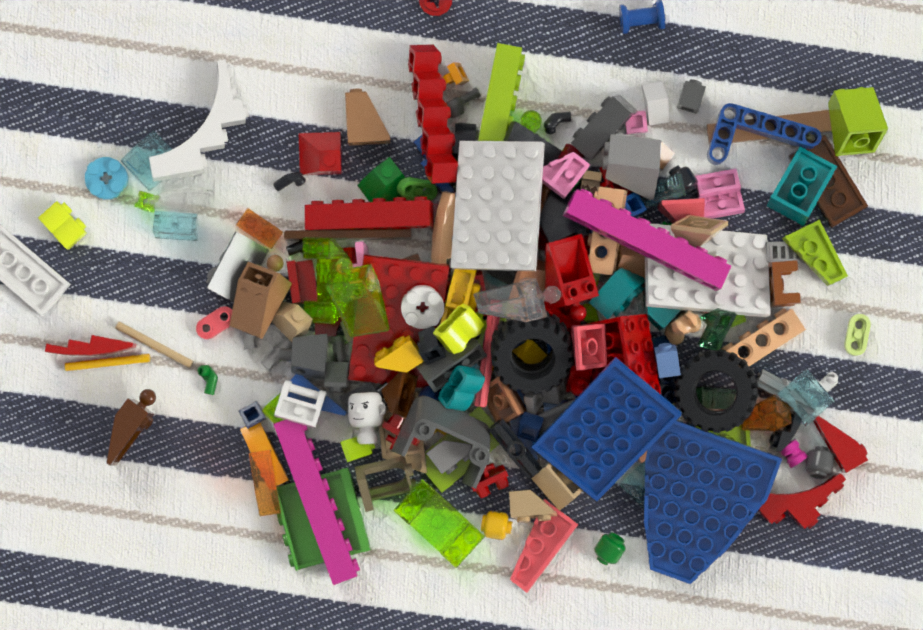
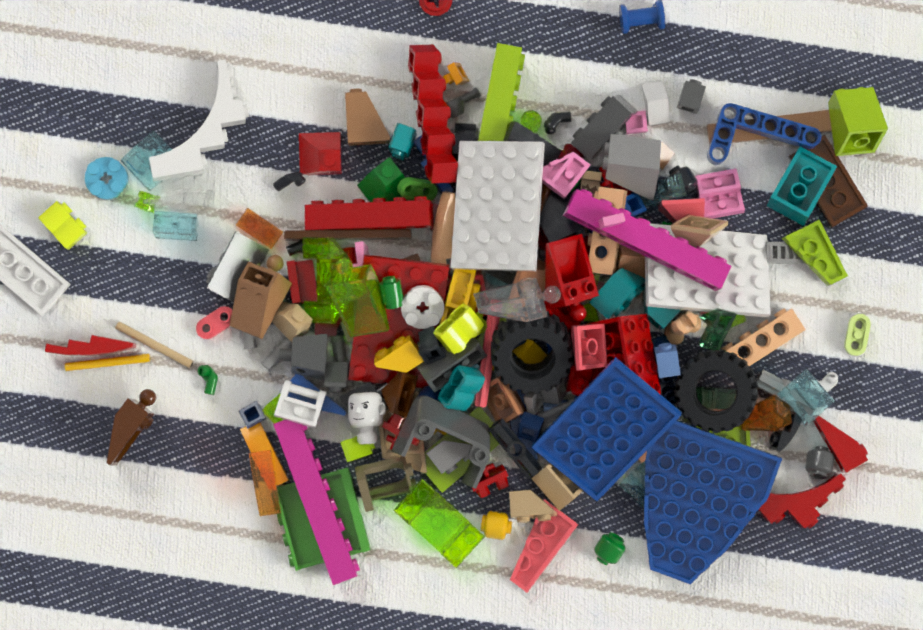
dark orange panel [768,260,801,308] -> none
dark pink wheel [779,439,808,468] -> none
none -> green brick [379,276,404,309]
none -> teal brick [388,123,417,160]
none -> bright pink tile [598,213,625,229]

